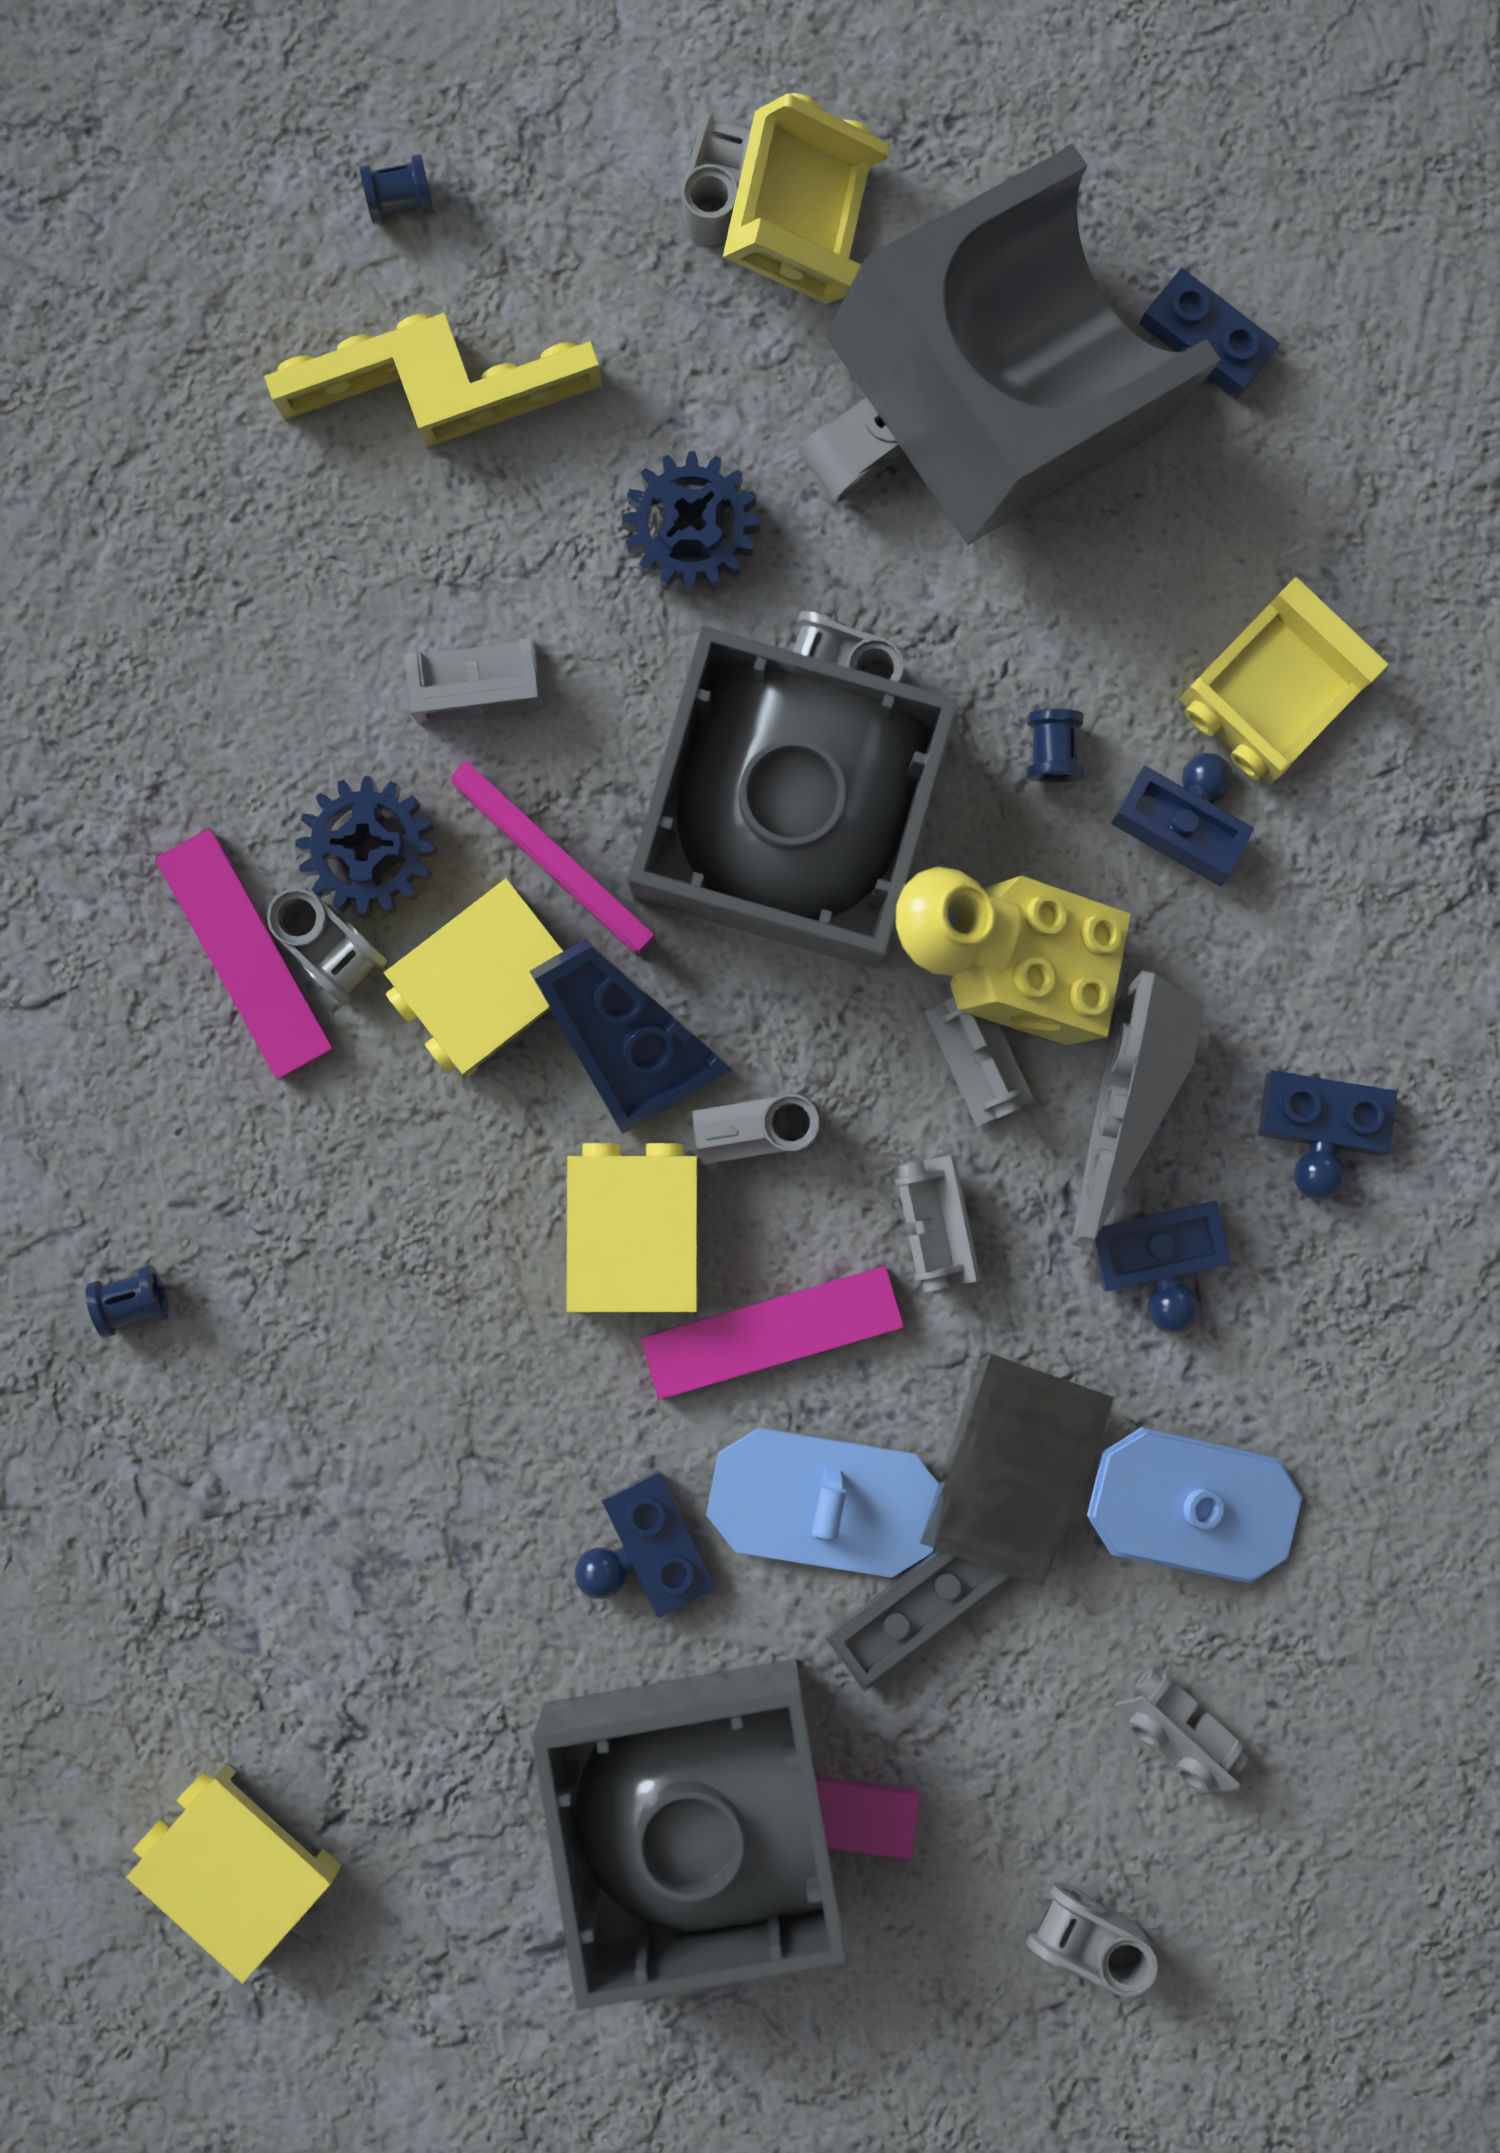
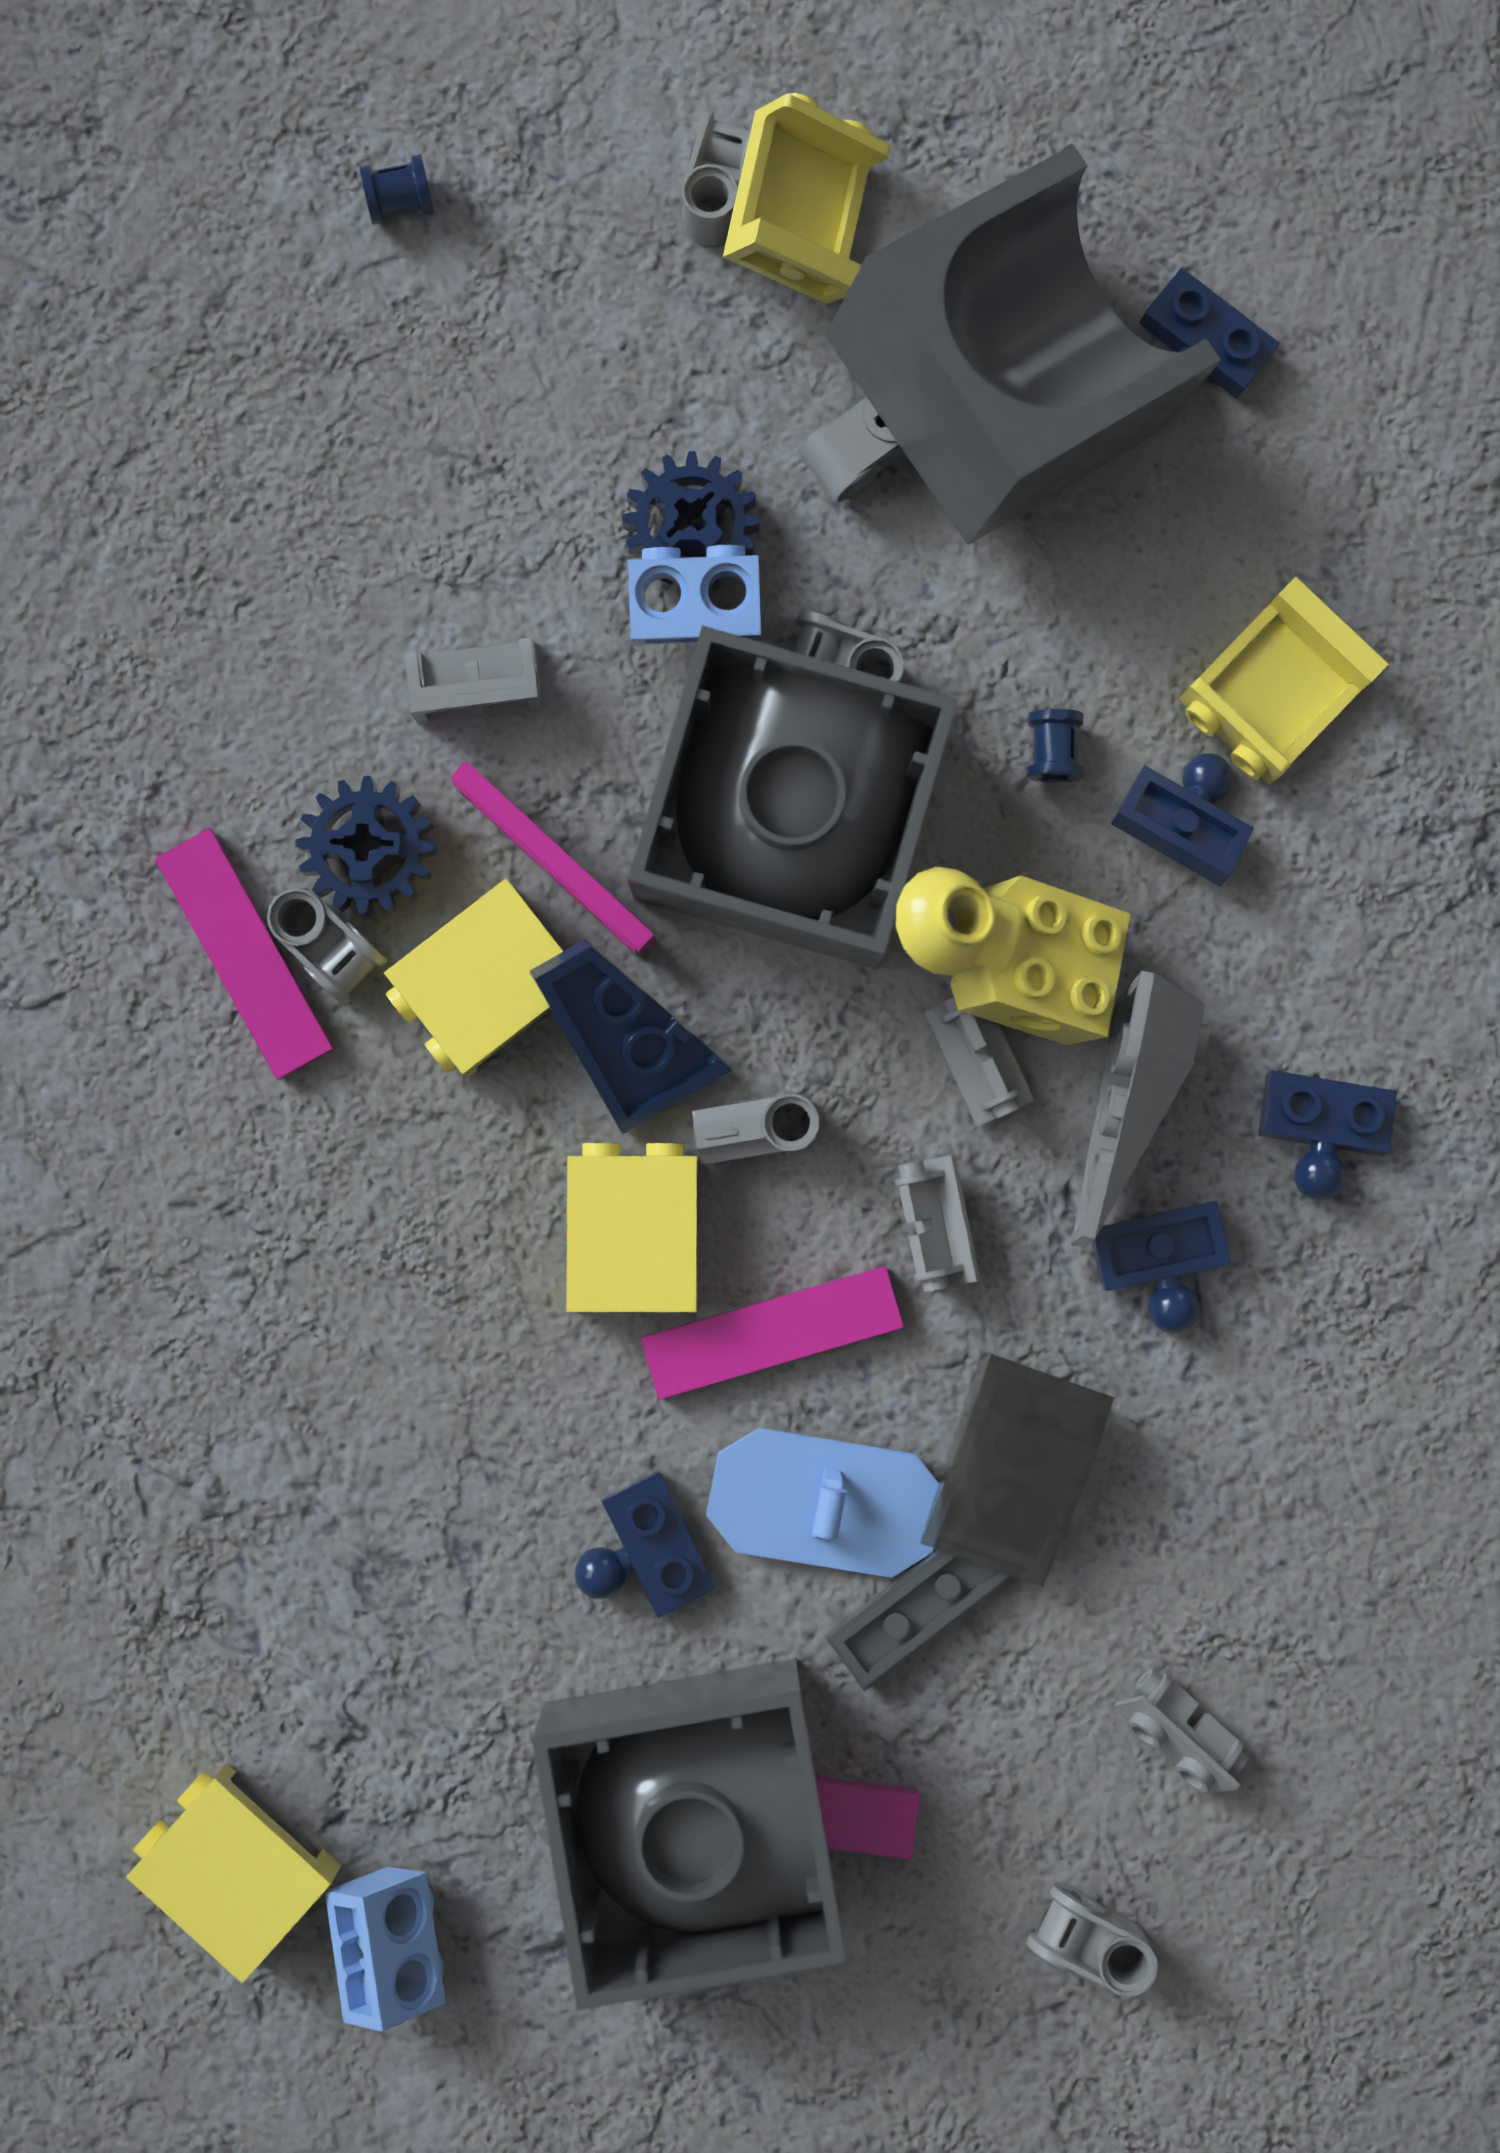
dark blue bush [86,1265,169,1338] -> none
light yellow bracket [264,312,602,448] -> none
light blue shield [1087,1427,1303,1584] -> none
none -> light blue brick [325,1866,446,2032]
none -> light blue brick [628,545,761,645]

